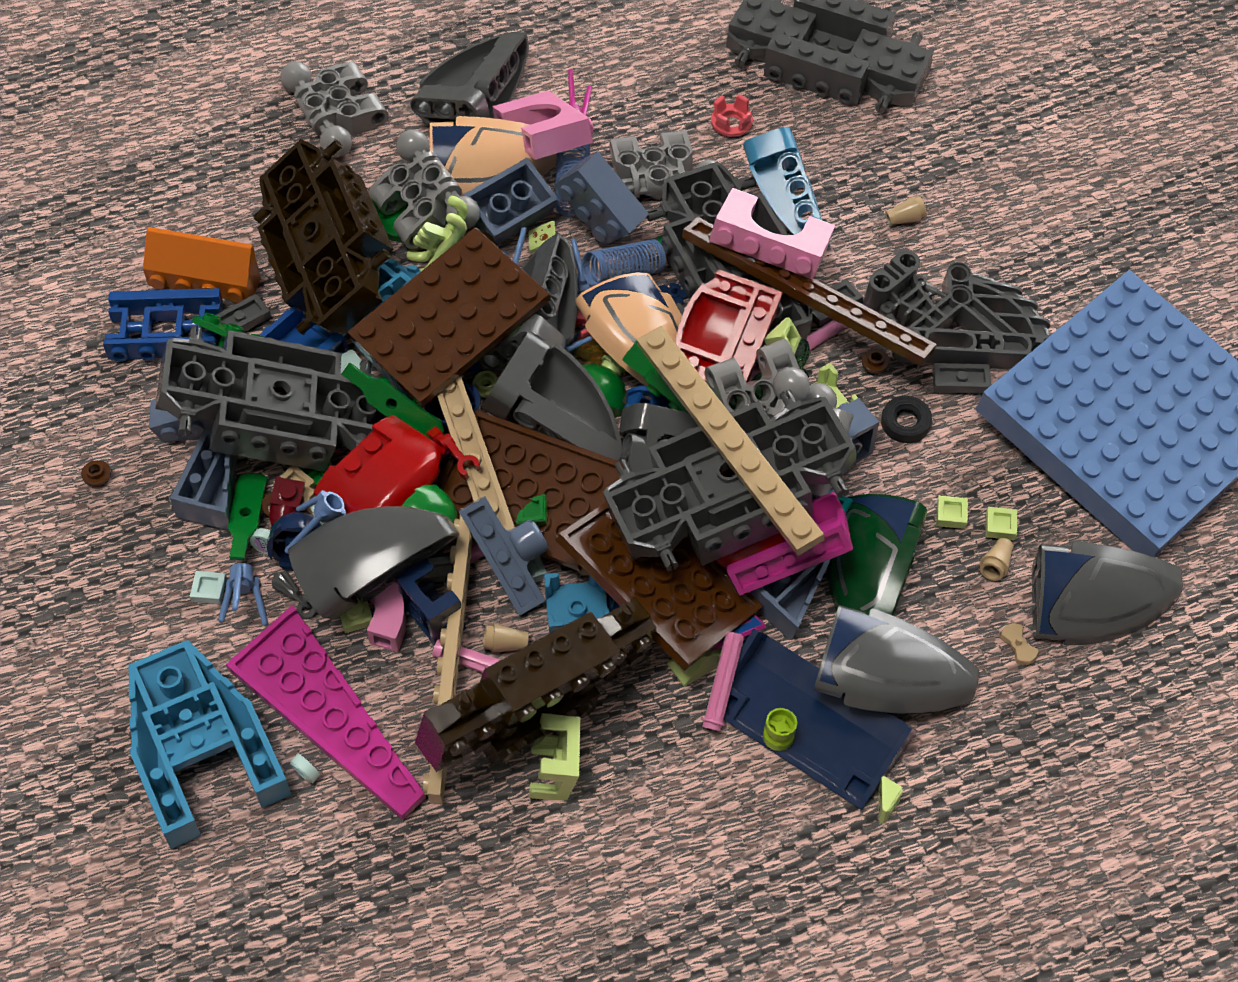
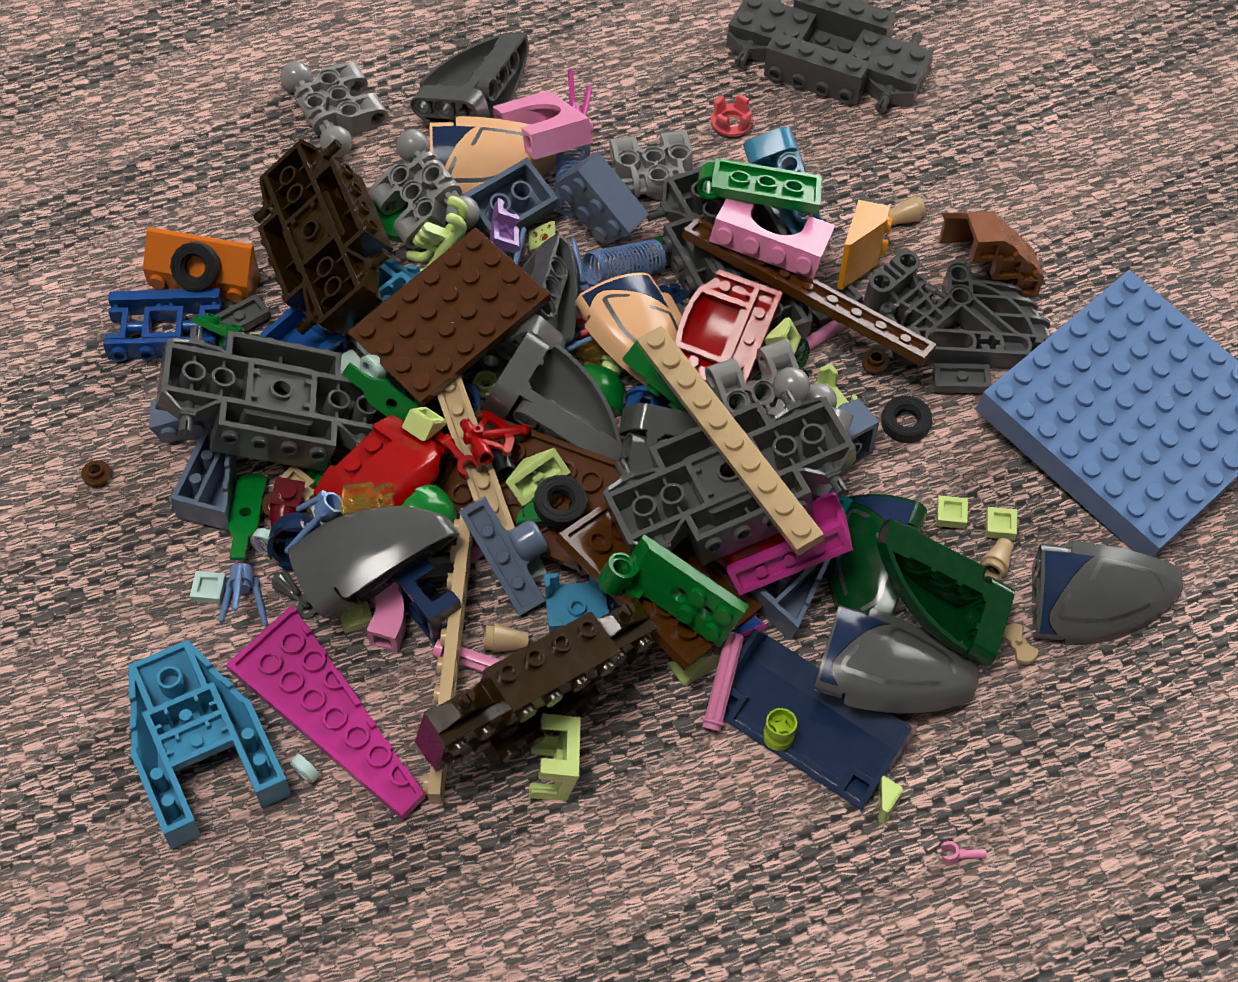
none -> black tyre [170,241,221,291]
none -> clear yellow plate [340,482,396,515]
none -> light aqua tile [360,354,386,379]
none -> yellowish green slope [402,407,447,441]
none -> red piece [460,410,531,466]
none -> medium lavender slope [490,198,520,254]
none -> black hinge [491,444,516,478]
none -> yellowish green slope [506,448,570,506]
none -> black tyre [534,475,587,528]
none -> green hinge [598,534,749,647]
none -> green hinge [697,158,822,214]
none -> light orange slope [837,200,893,289]
none -> dark green panel [877,518,1015,667]
none -> dark orange panel [938,212,1044,297]
none -> bright pink hand [941,841,987,865]

